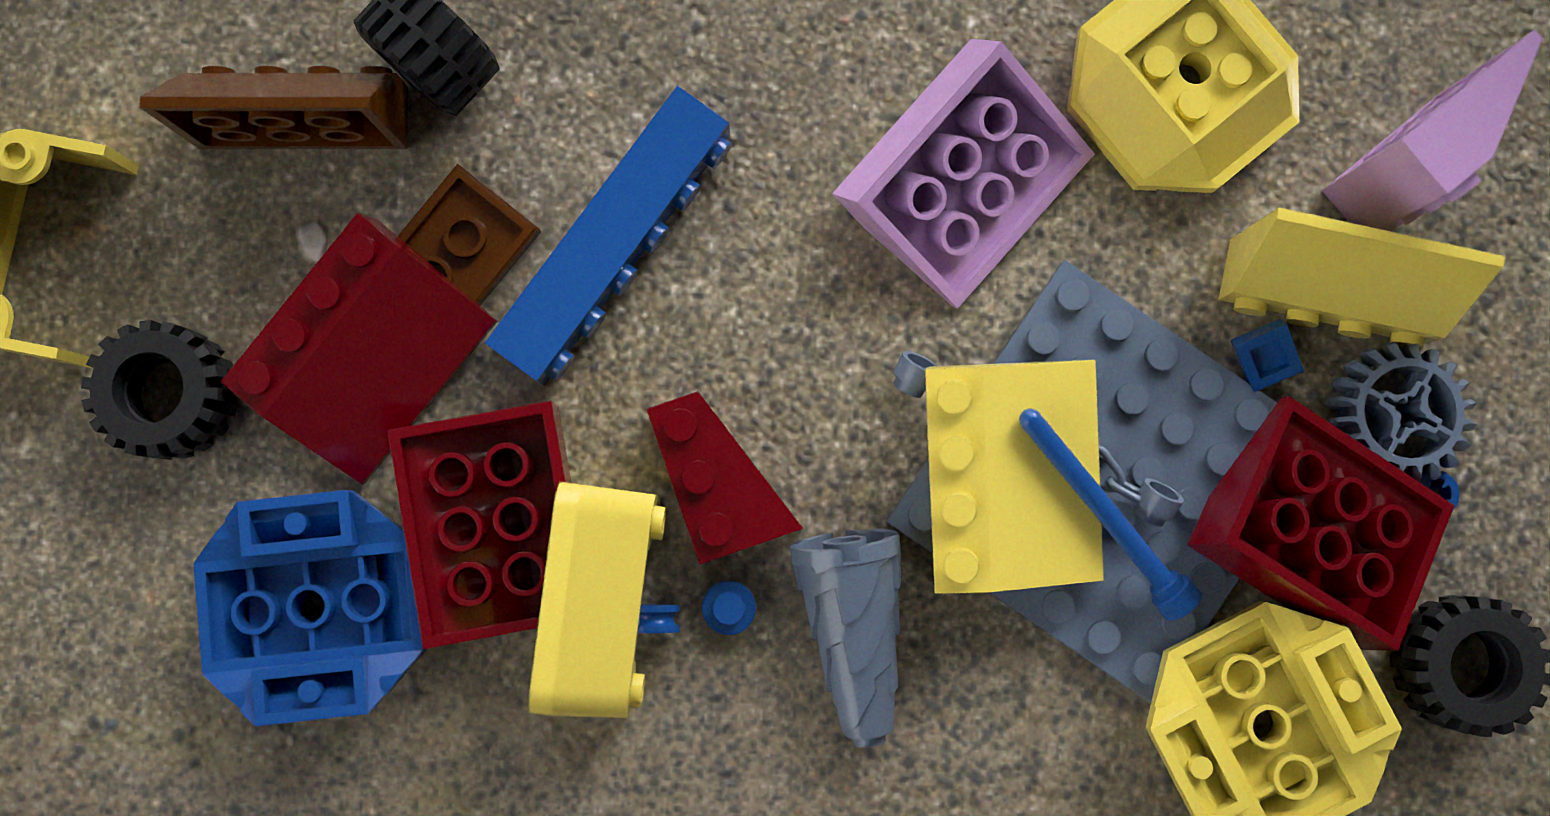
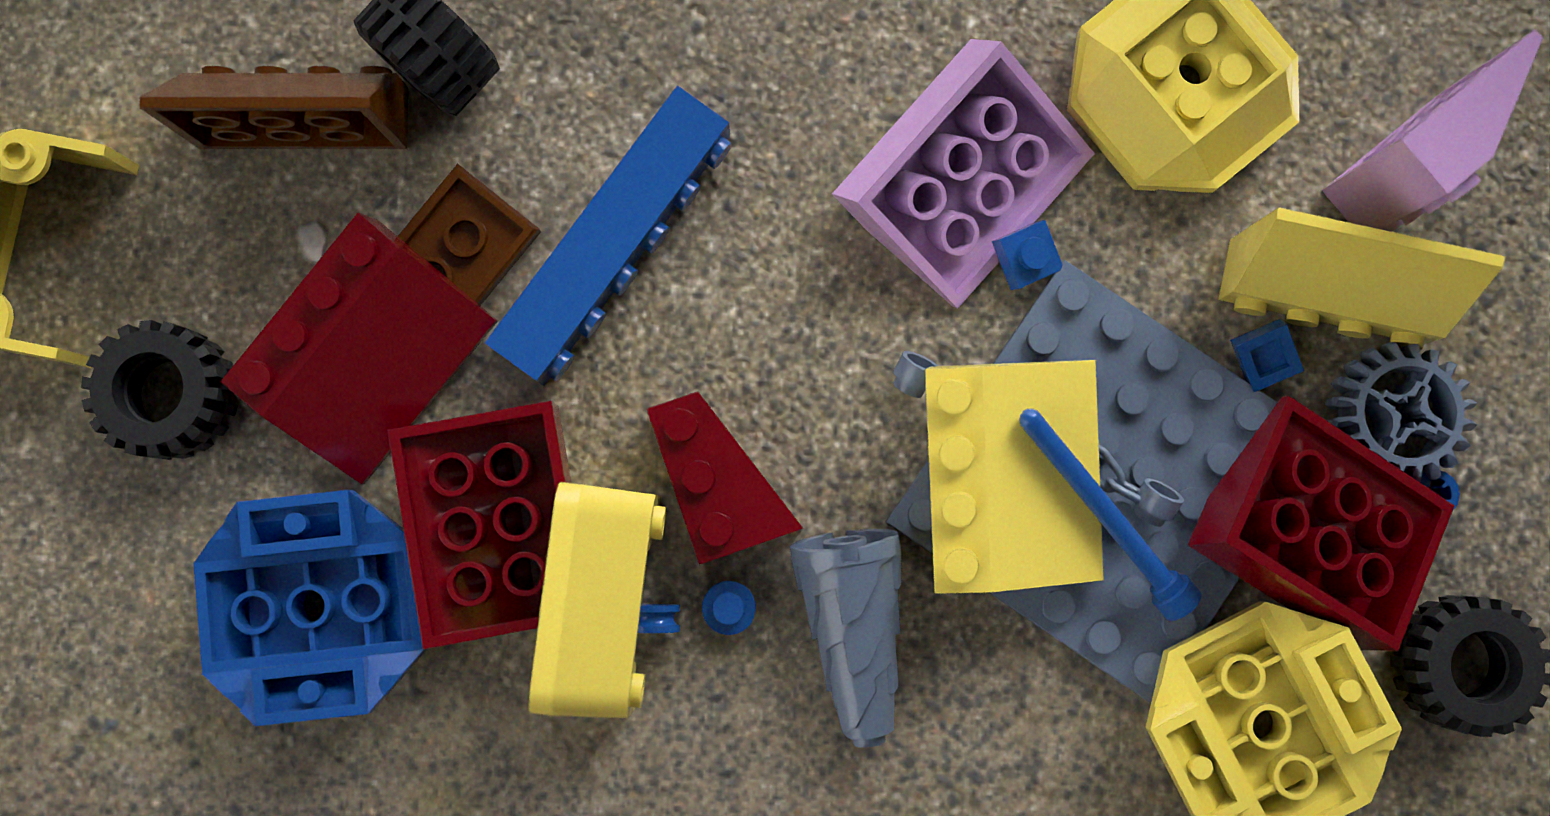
none -> blue plate [992,220,1063,290]

